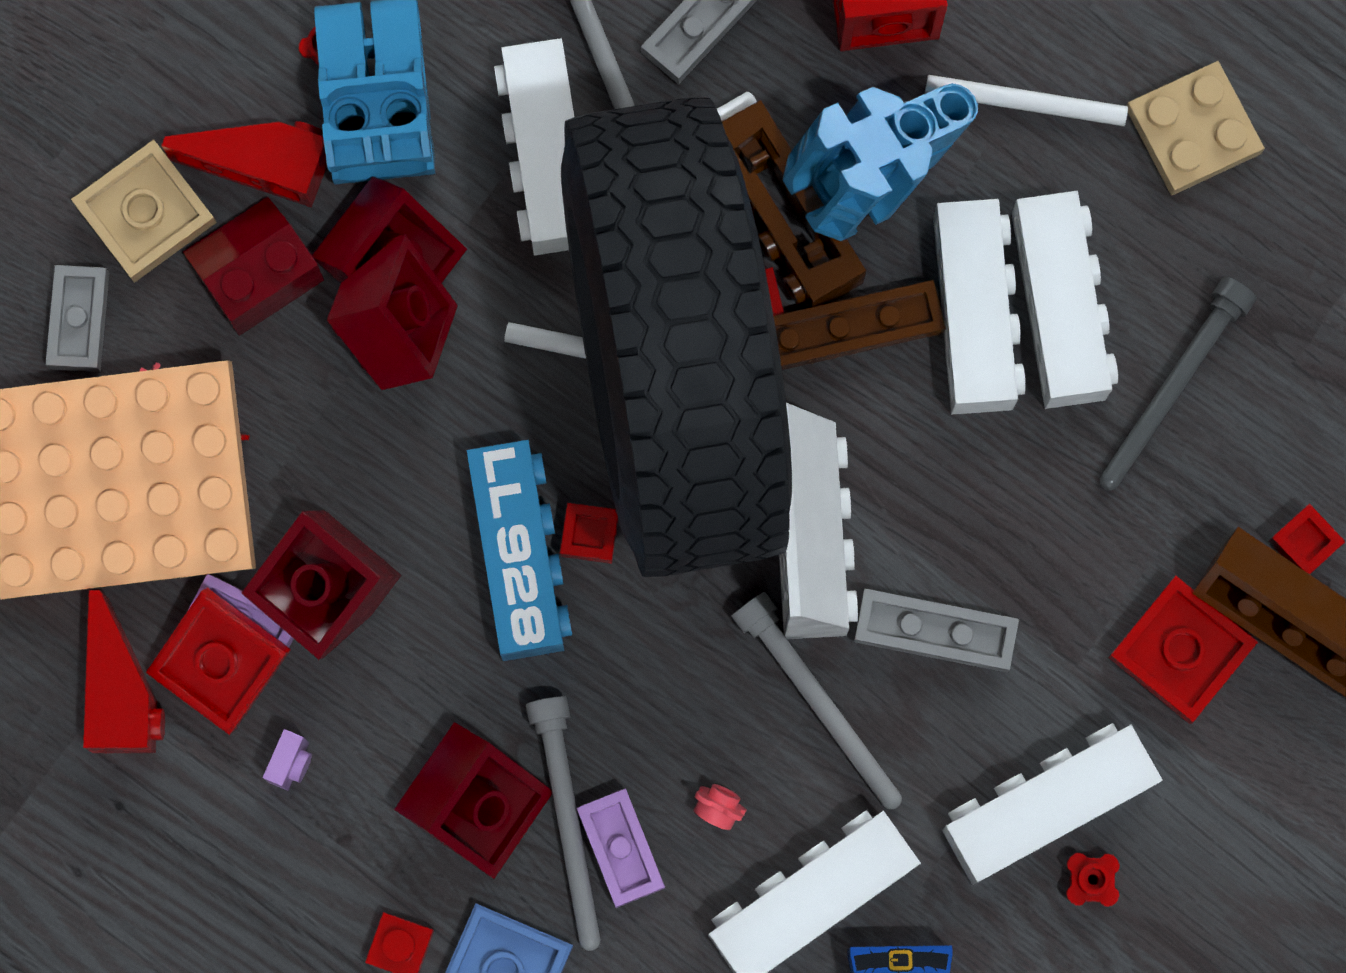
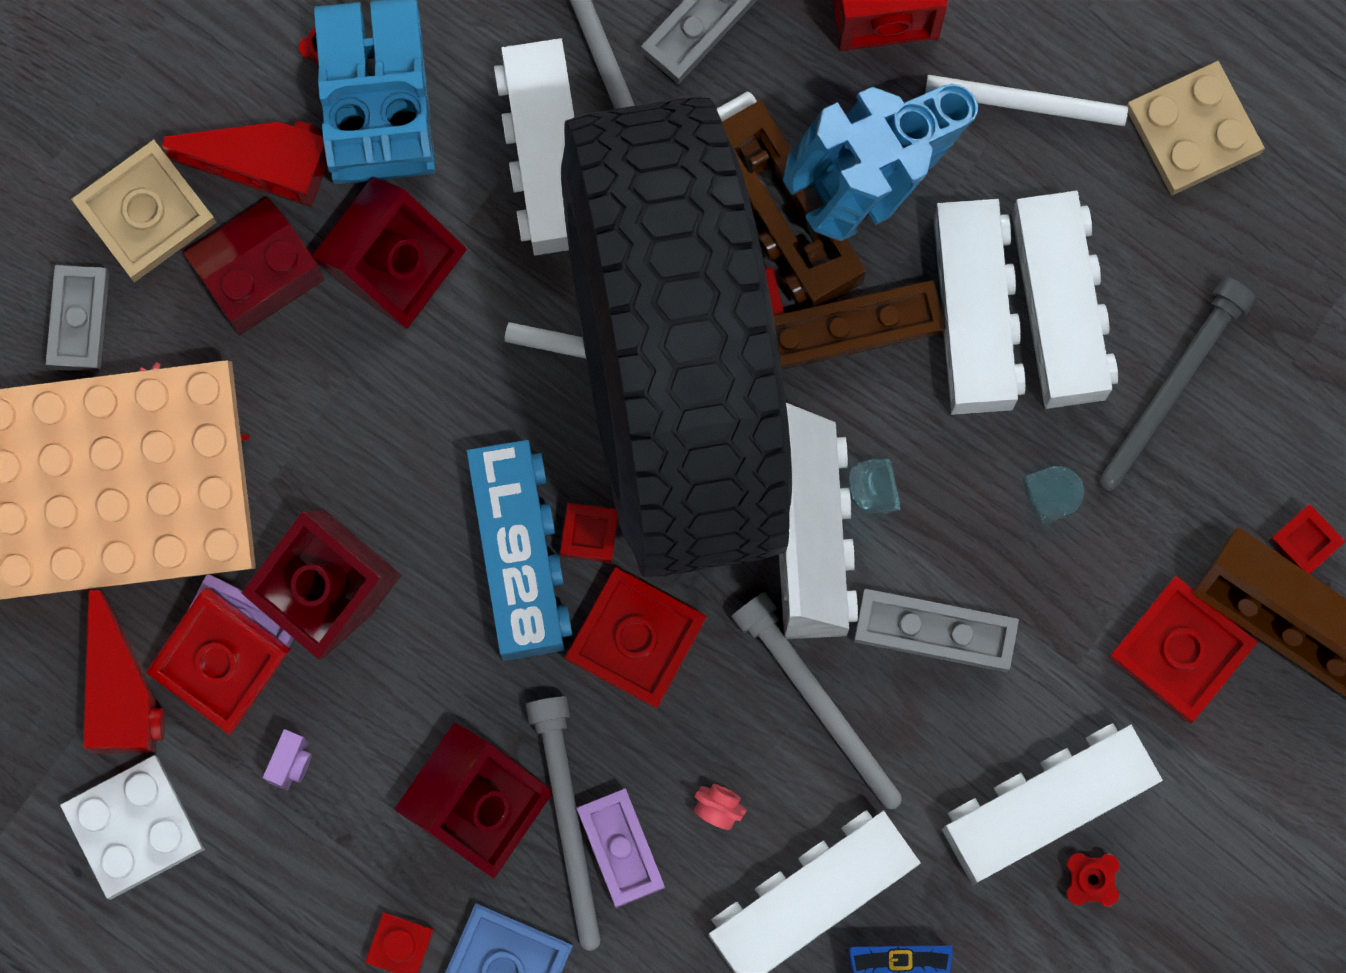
dark red slope [327,234,458,390] -> none
none -> white plate [60,755,205,900]
none -> red plate [565,567,707,710]
none -> clear light blue tile [849,459,900,514]
none -> clear light blue tile [1023,466,1084,527]

